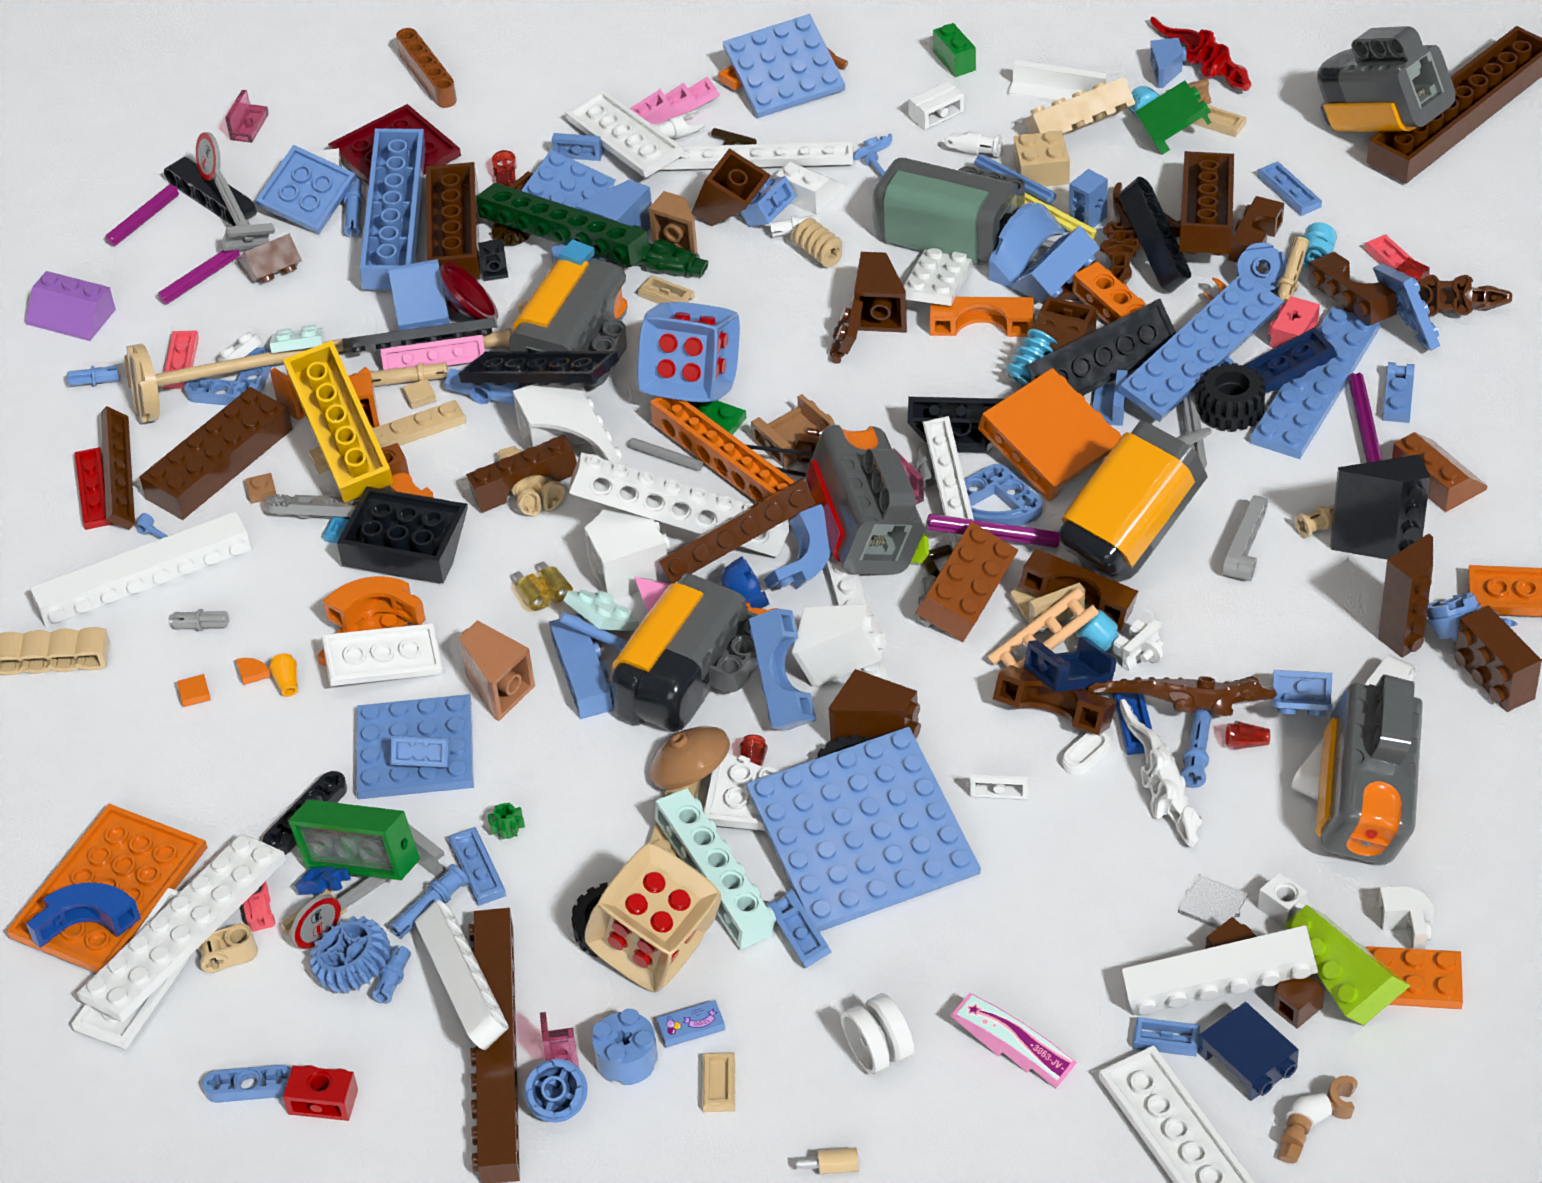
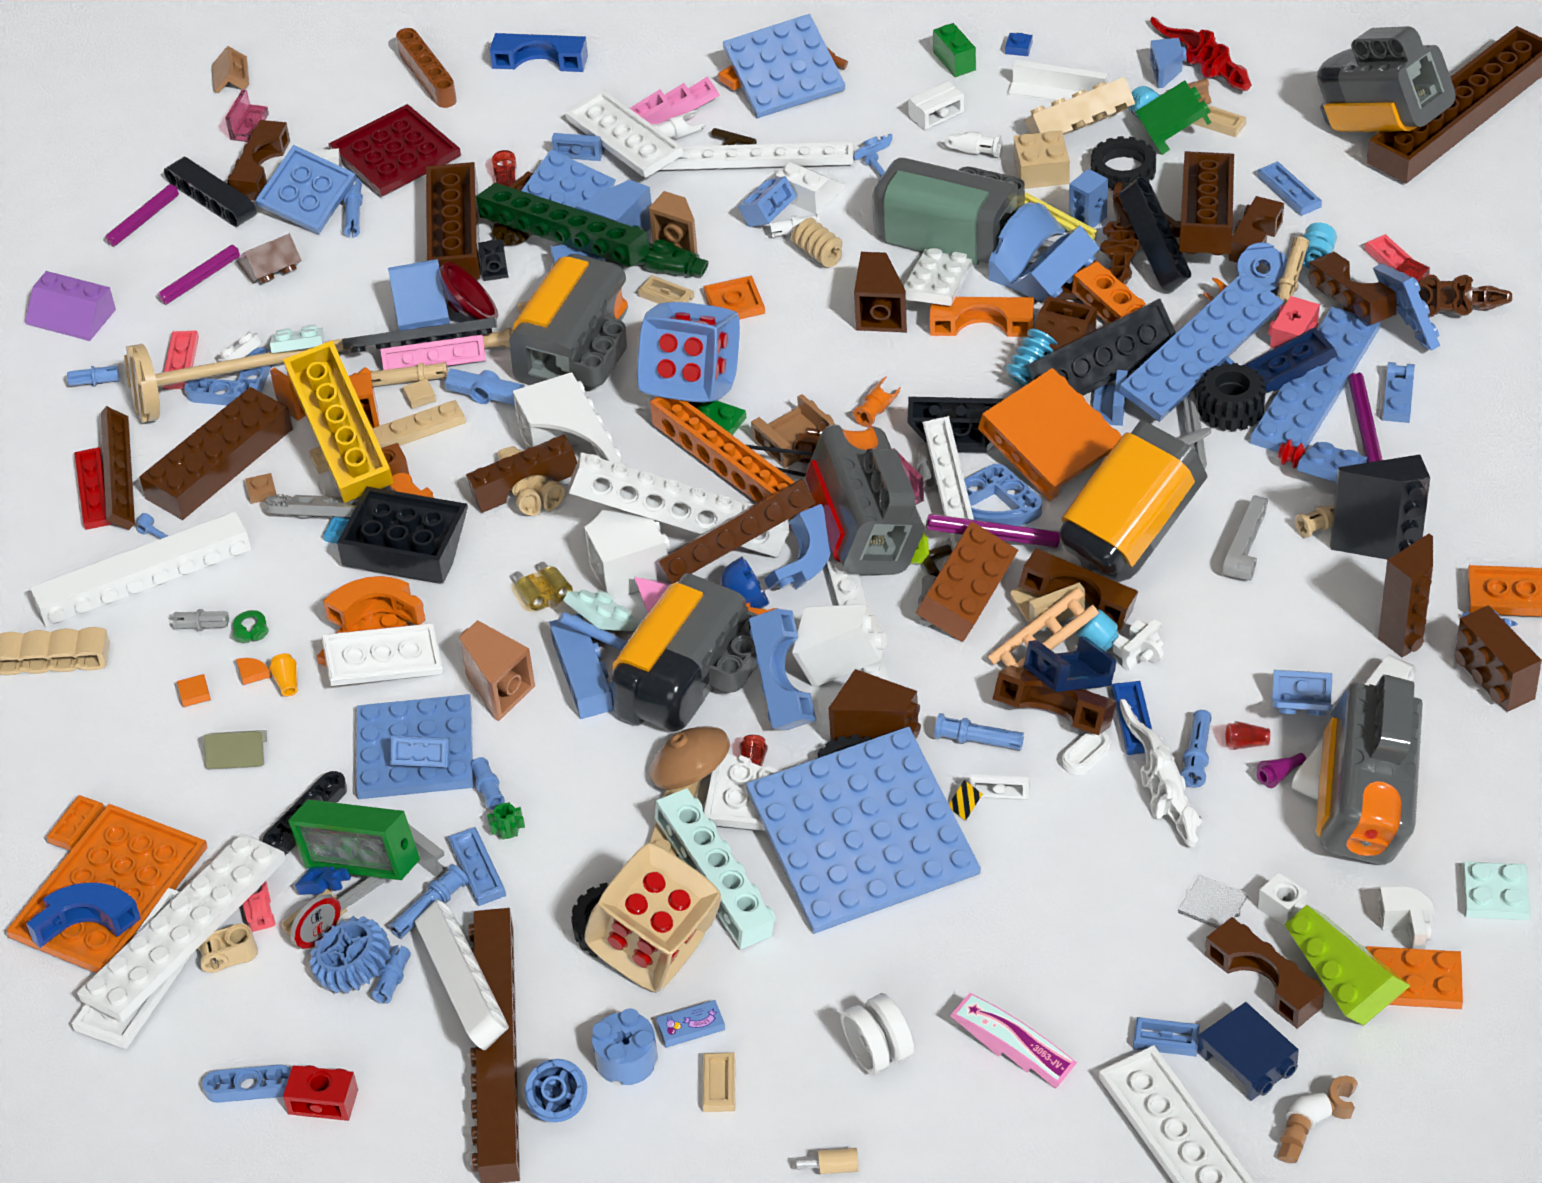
light grey piece [196,132,275,251] -> none
medium blue brick [360,128,426,290] -> none
black plate [458,351,619,386] -> none
clear pink panel [540,1012,580,1068] -> none
dark azure tile [559,239,594,266] -> none
light grey bar [629,438,703,471] -> none
reddish brown slope [692,148,771,226] -> none
medium blue plate [766,889,832,968] -> none
reddish brown plate [830,299,863,364] -> none
medium blue axle [974,154,1056,205] -> none
reddish brown animal [1088,676,1277,716] -> none
white brick [1122,925,1318,1016] -> none
dark orange slope [1392,432,1487,513] -> none
medium blue cone [1426,592,1482,641] -> none
none -> orange plate [46,795,105,851]
none -> panel [204,730,267,769]
none -> medium nougat panel [212,46,249,93]
none -> reddish brown arch [227,120,290,201]
none -> green piece [232,610,269,643]
none -> medium blue pin [470,757,505,810]
none -> blue arch [490,33,588,72]
none -> orange tile [703,275,765,320]
none -> orange piece [853,376,901,427]
none -> medium blue pin [934,713,1024,751]
none -> sticker [949,780,983,821]
none -> blue plate [1005,33,1033,56]
none -> black tyre [1091,136,1156,191]
none -> magenta cone [1257,753,1306,788]
none -> medium blue plate [1278,439,1368,482]
none -> light aqua plate [1463,862,1530,920]

